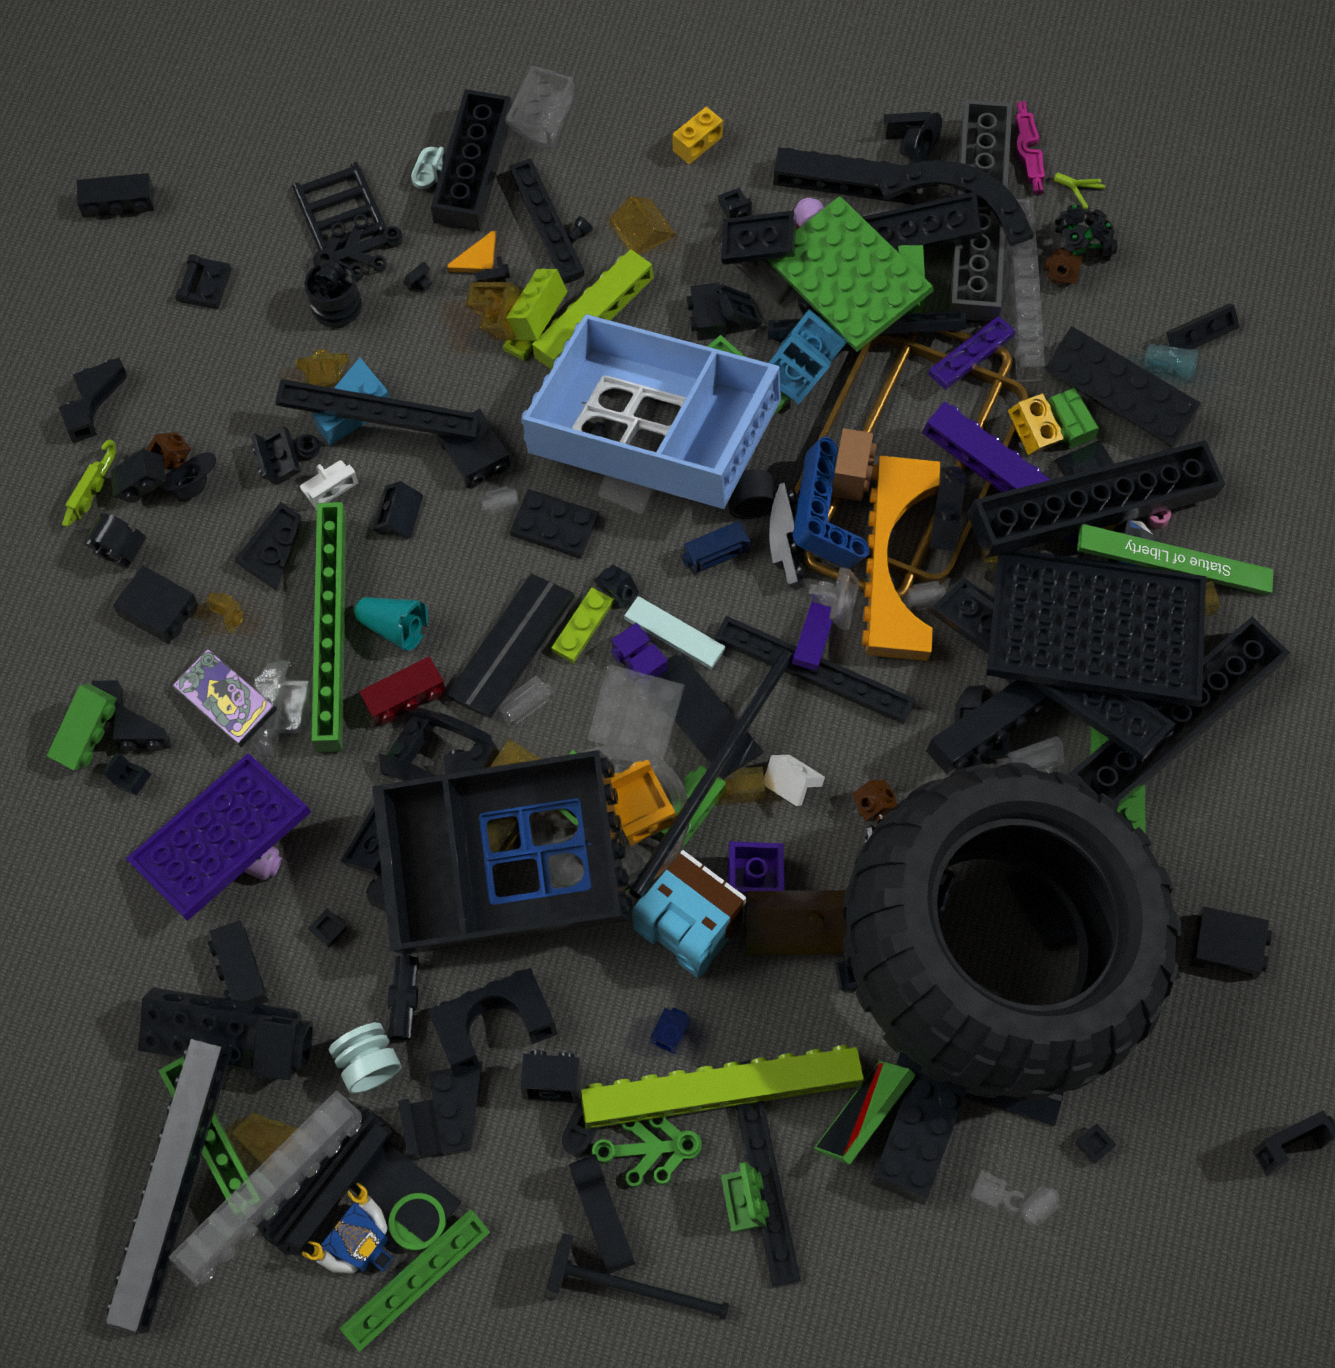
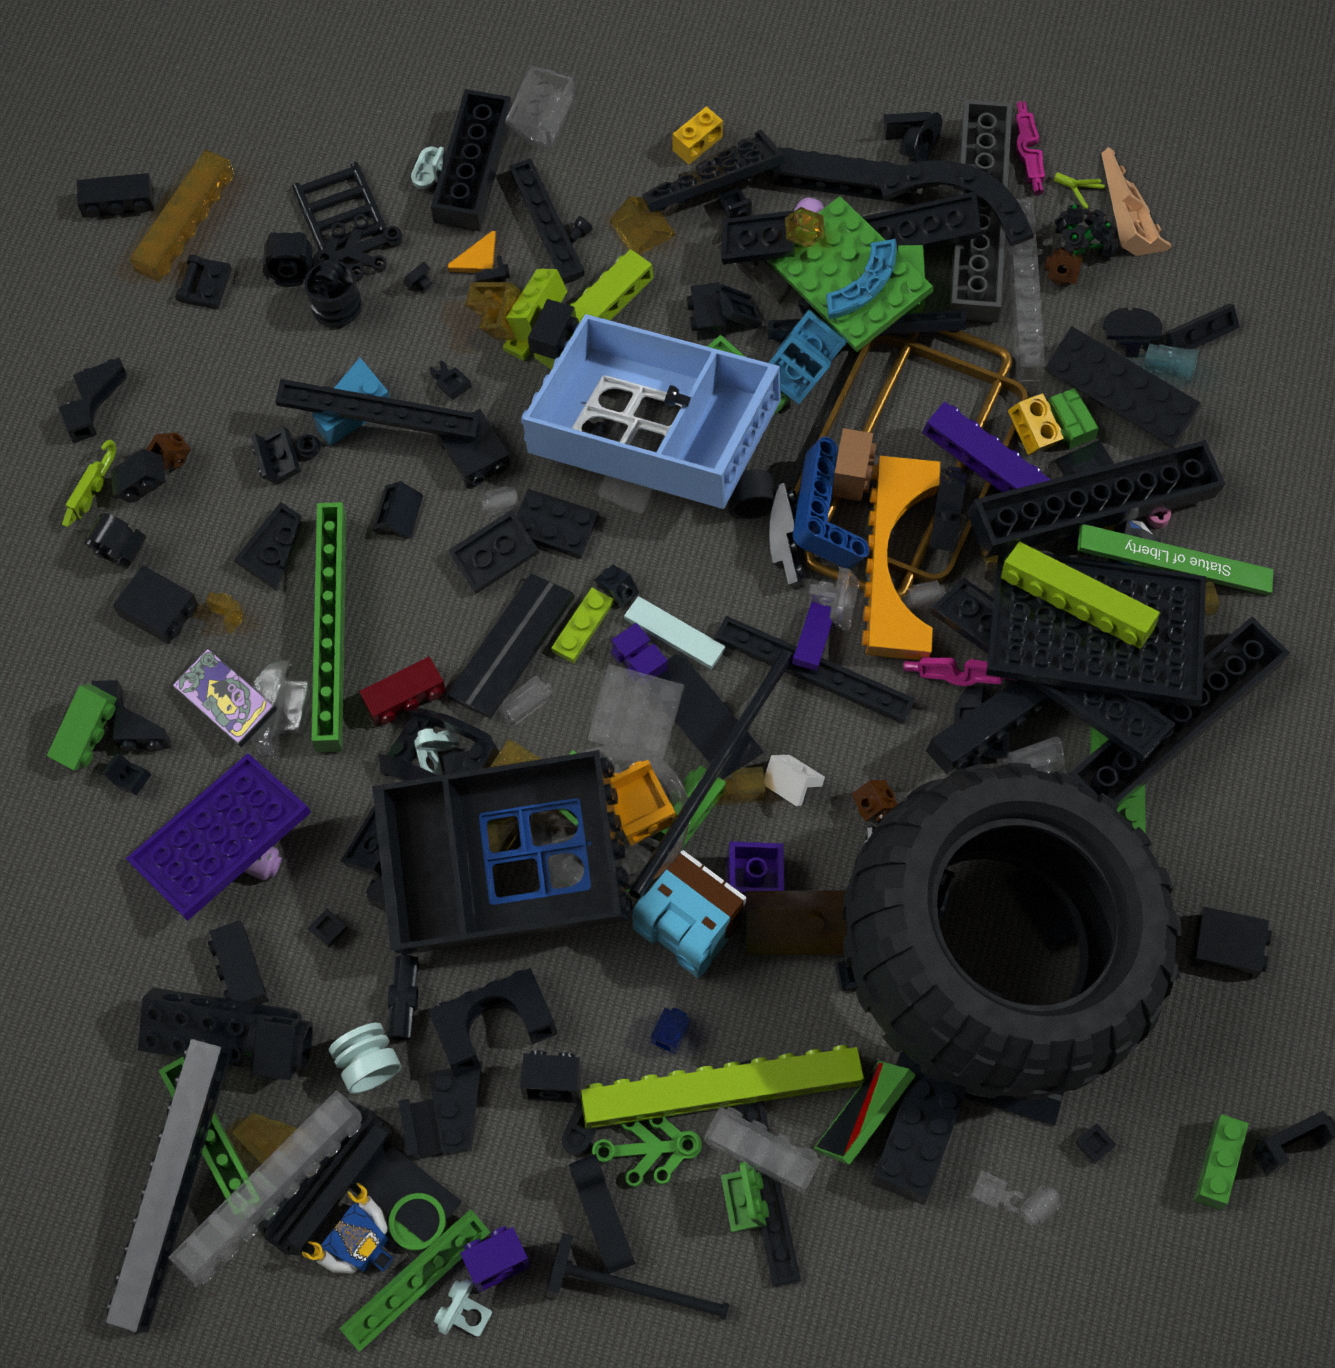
black piece [162,452,217,502] -> none
clear yellow brick [296,349,349,387] -> none
white panel [300,460,358,510] -> none
teal cone [354,597,428,651] -> none
dark blue window [681,521,750,576] -> none
dark purple tile [928,316,1016,390] -> none
none -> clear yellow brick [130,149,234,282]
none -> black brick [263,232,313,287]
none -> light aqua bracket [414,729,460,776]
none -> black plate [429,360,472,400]
none -> light aqua bracket [434,1279,492,1337]
none -> black plate [448,510,540,594]
none -> dark purple brick [460,1226,531,1293]
none -> black brick [528,299,579,359]
none -> black wing [642,129,785,212]
none -> black piece [664,385,691,407]
none -> clear brick [704,1107,821,1196]
none -> clear yellow brick [785,207,825,248]
none -> dark azure tile [826,239,897,319]
none -> dark pink piece [904,657,1018,686]
none -> lime brick [1001,542,1160,649]
none -> light nougat wedge [1101,147,1172,256]
none -> black piece [1103,307,1163,357]
none -> bright green brick [1193,1114,1249,1210]

